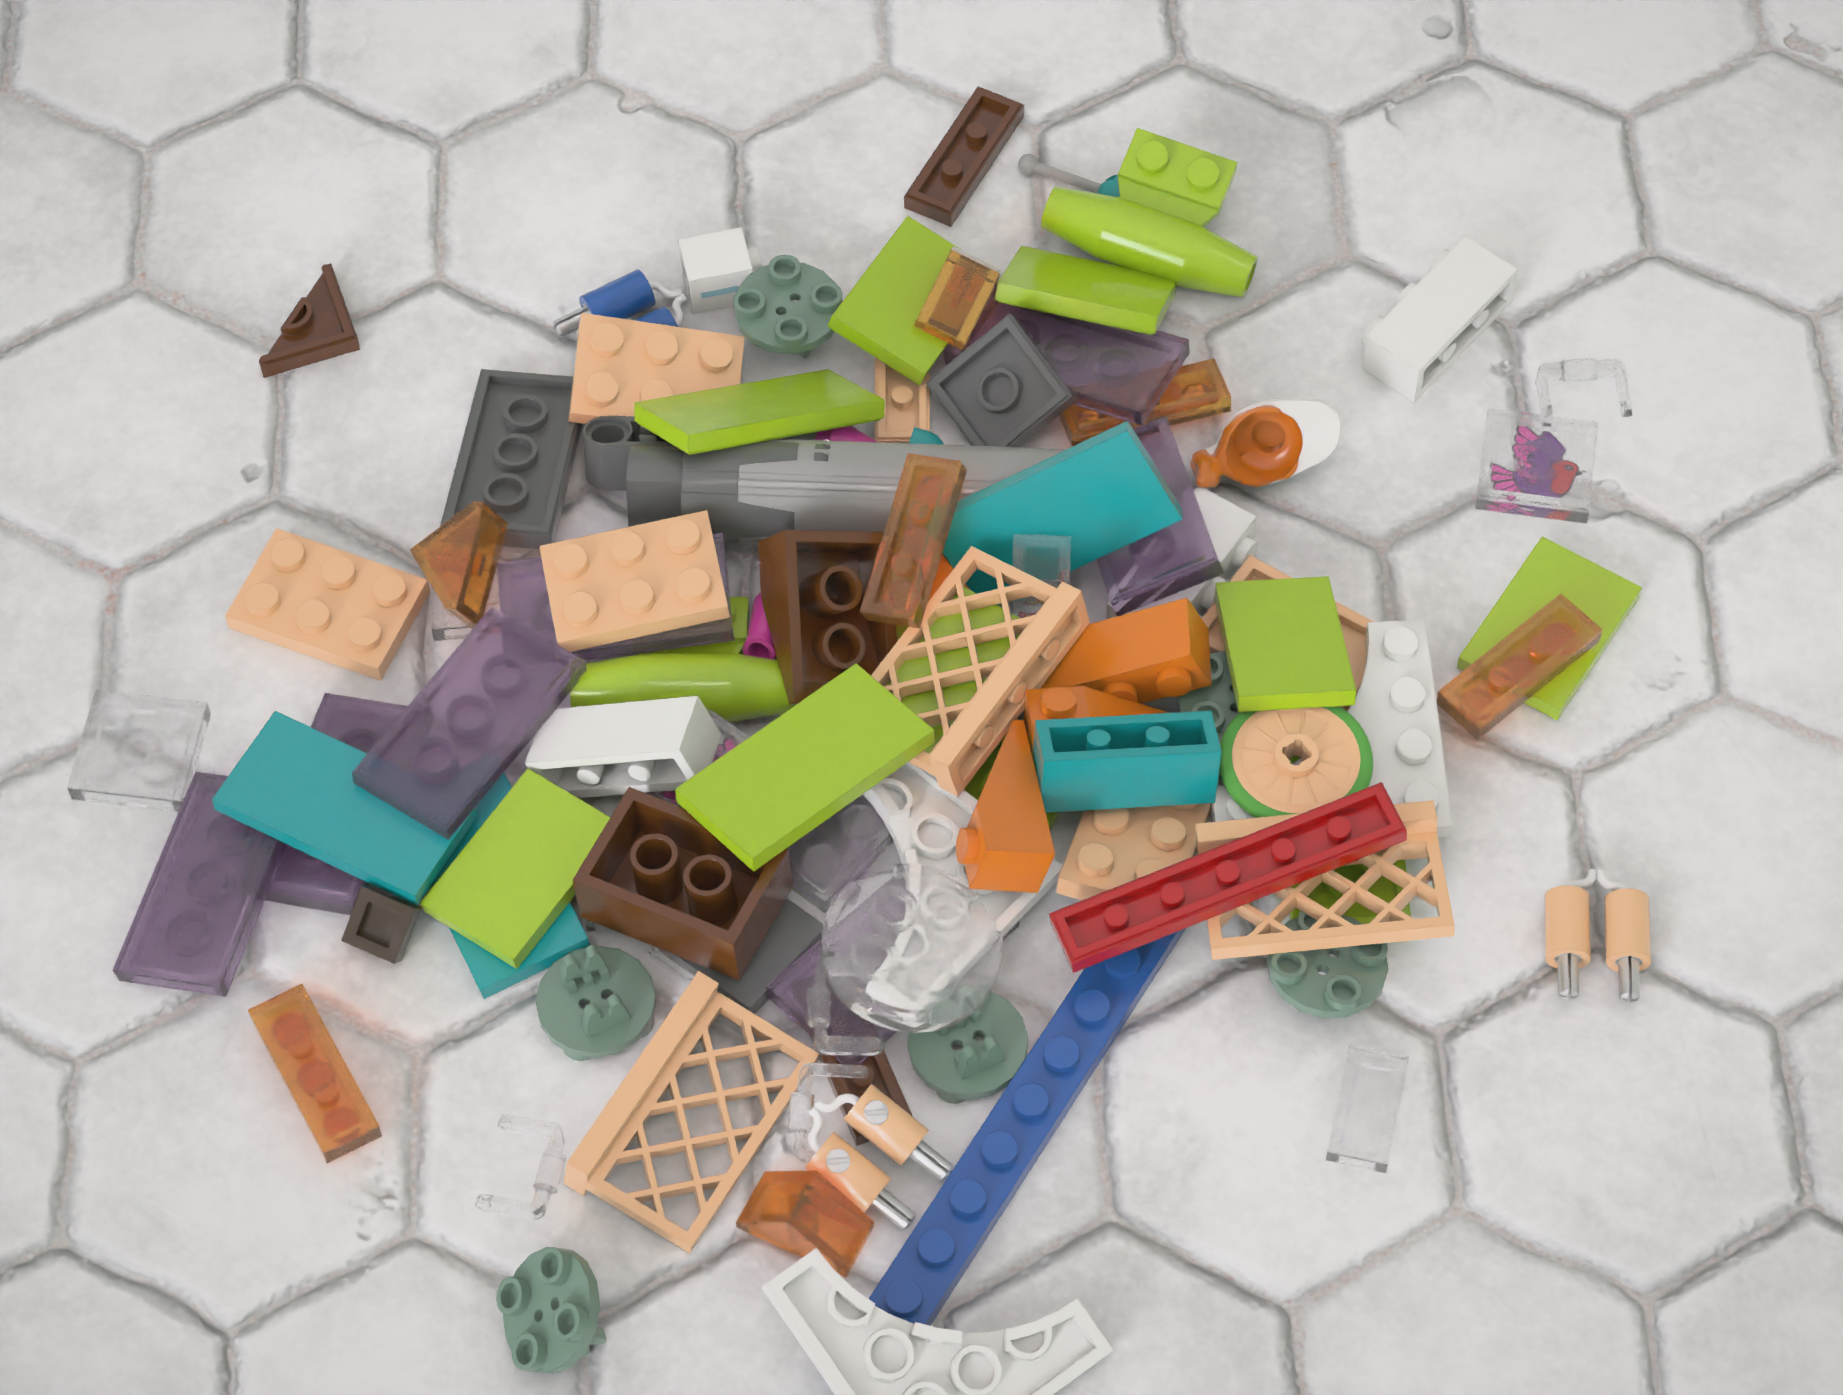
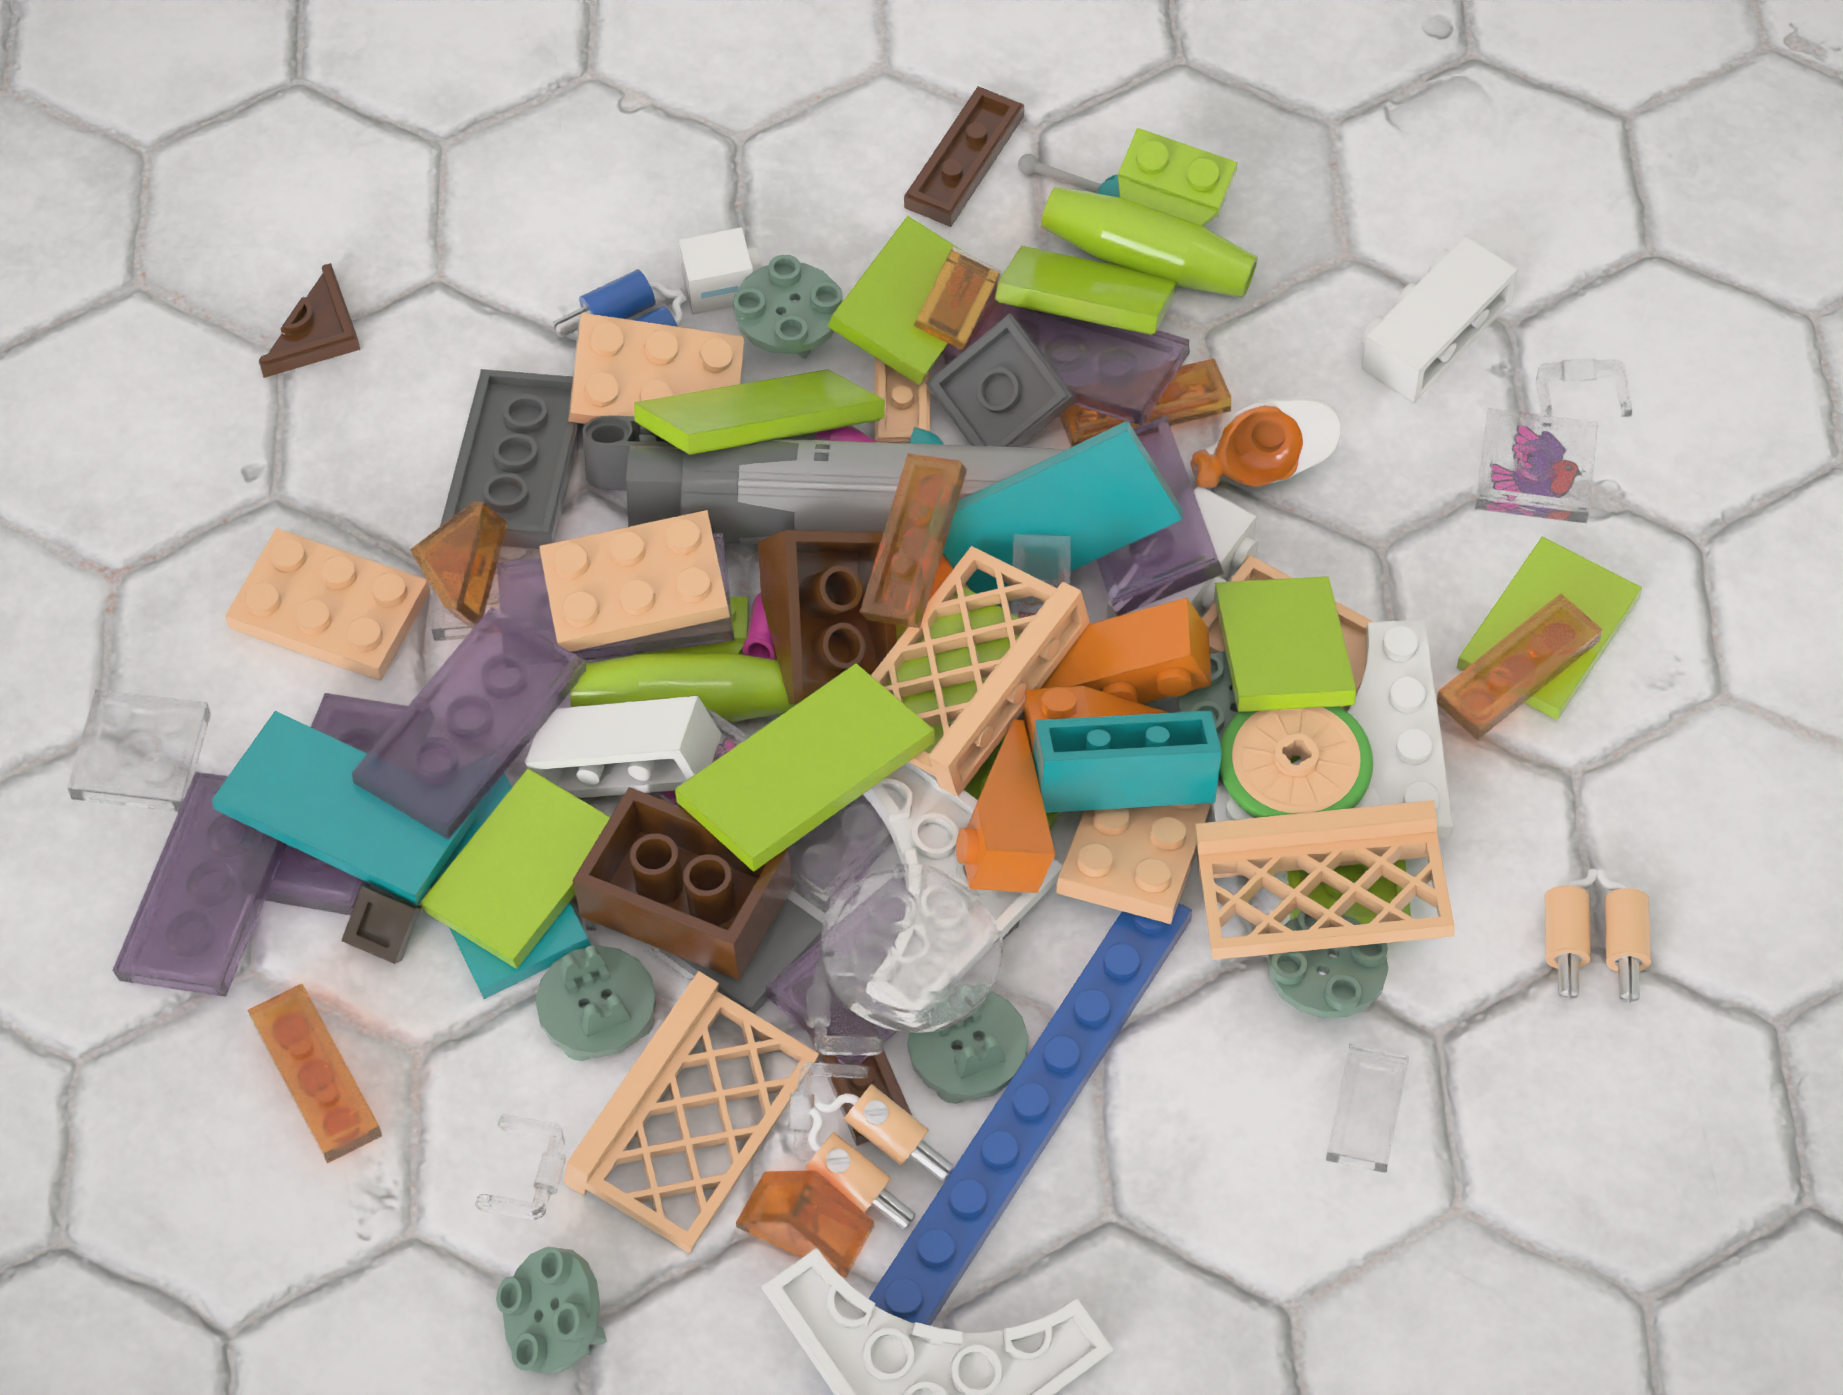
red tile [1049,782,1407,973] -> none

